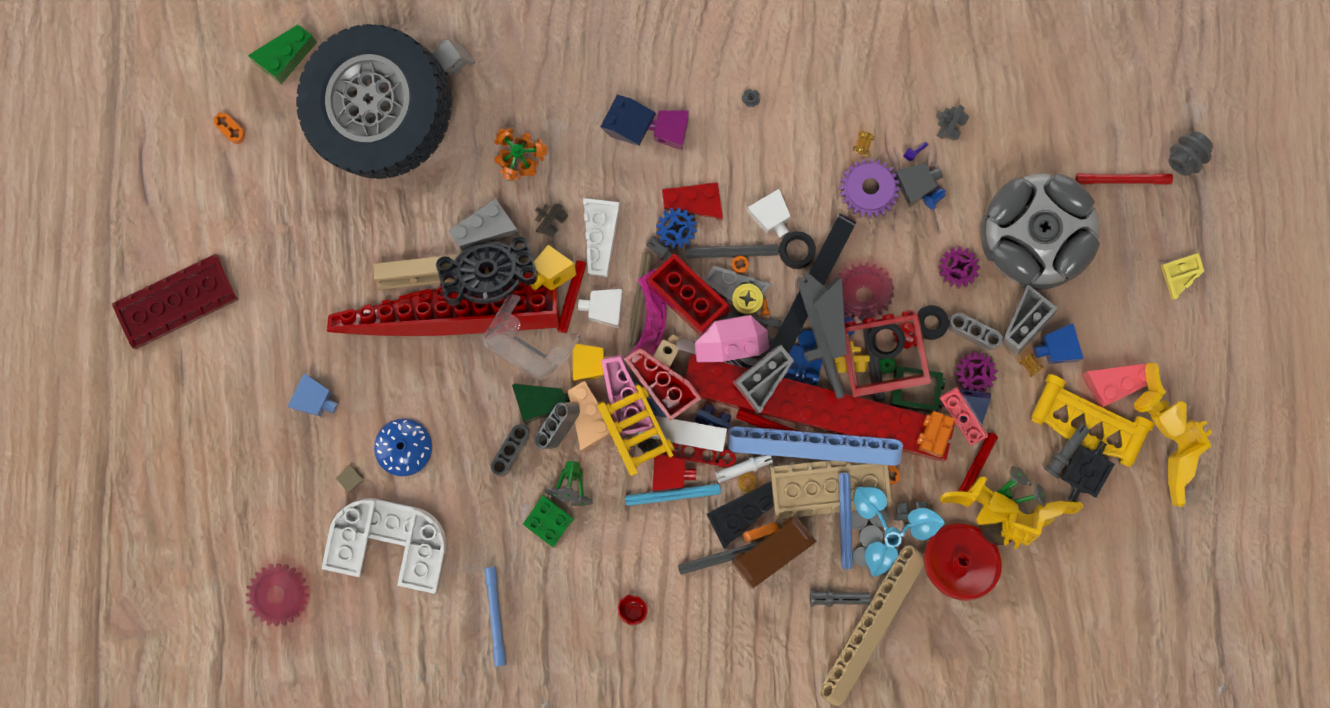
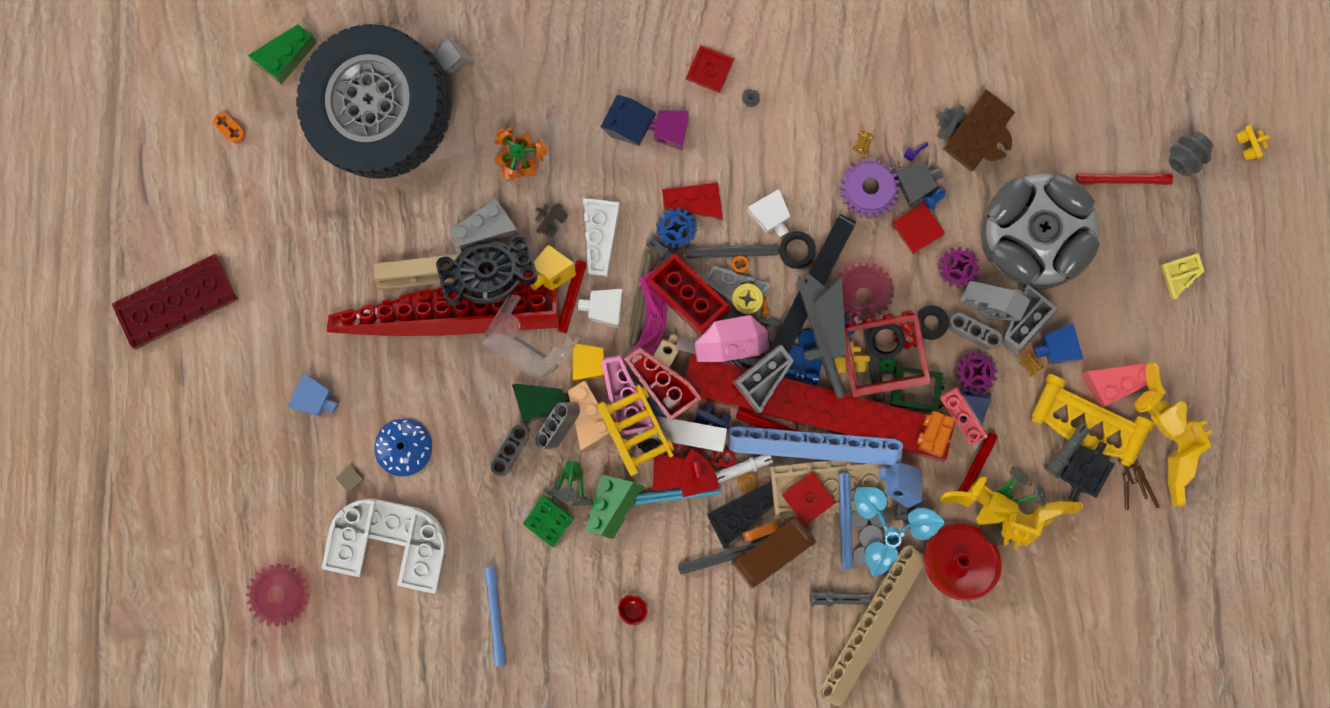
none -> green wedge [585,474,645,539]
none -> red shield [679,449,720,497]
none -> red tile [686,45,734,93]
none -> red plate [781,471,836,526]
none -> medium blue torso [879,463,922,508]
none -> red tile [892,203,945,254]
none -> reddish brown plate [943,89,1015,172]
none -> light grey wedge [960,281,1030,321]
none -> reddish brown plant [1123,466,1160,510]
none -> yellow hips [1236,125,1271,161]

